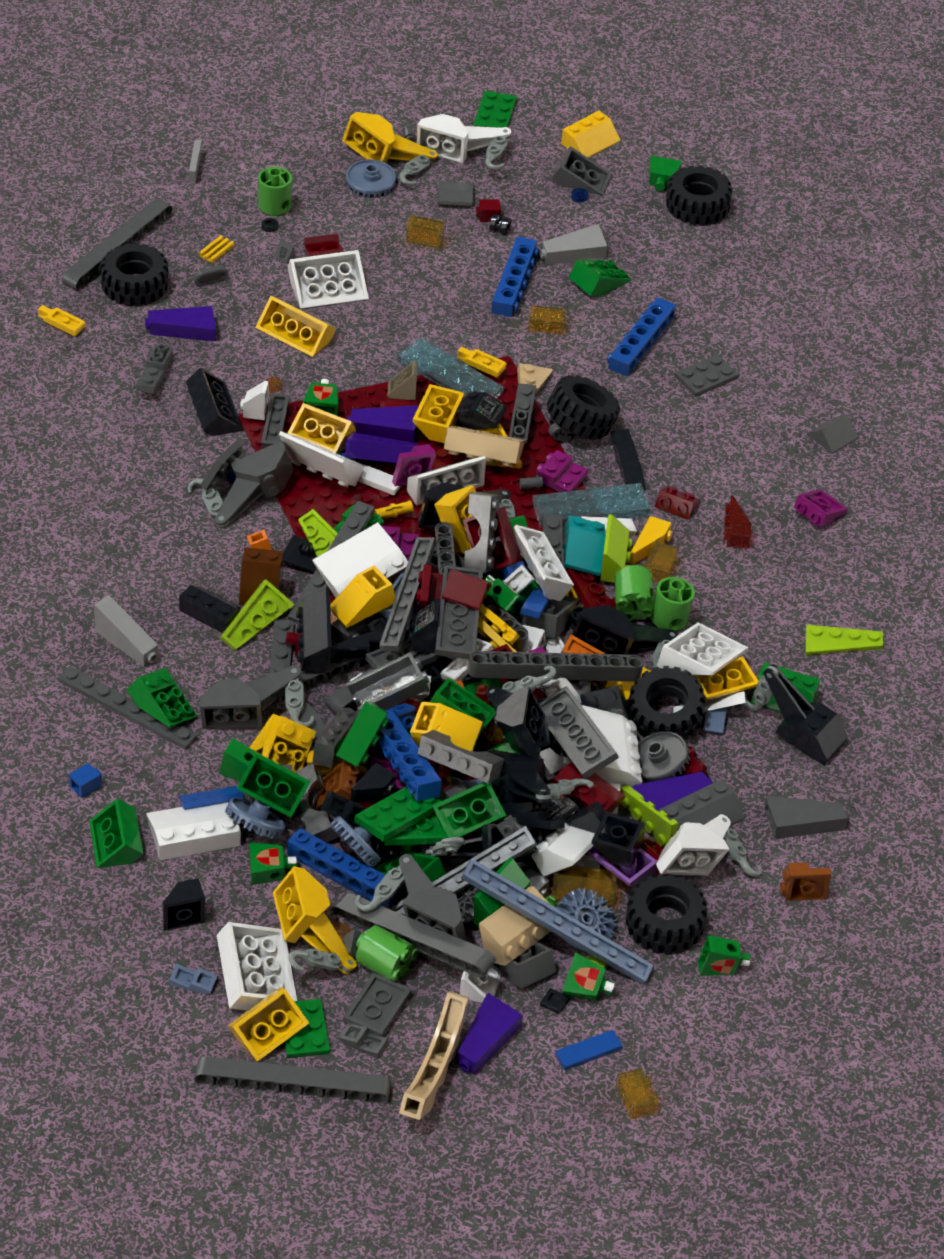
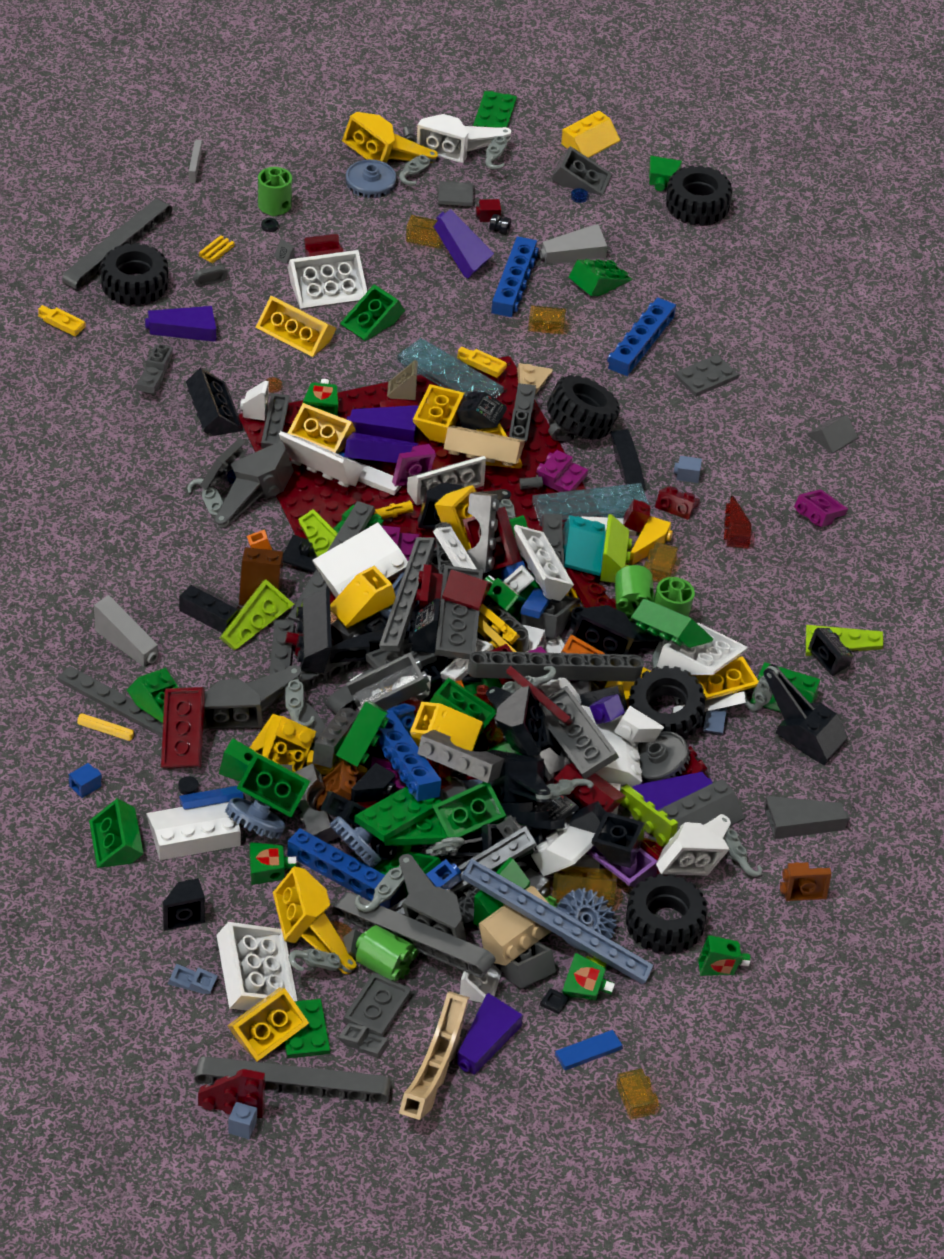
none -> yellow axle [77,713,134,741]
none -> dark red tile [161,687,205,769]
none -> black tile [178,776,199,795]
none -> dark red plate [198,1069,265,1118]
none -> sand blue brick [228,1102,257,1139]
none -> green slope [340,284,405,341]
none -> blue brick [426,859,461,890]
none -> dark purple slope [433,209,494,279]
none -> white tile [433,527,477,569]
none -> dark red tile [506,666,573,726]
none -> dark purple brick [589,694,625,725]
none -> white slope [614,706,664,742]
none -> dark red brick [623,499,651,533]
none -> green slope [631,599,714,648]
none -> sand blue brick [674,456,702,483]
none -> black slope [808,628,854,676]

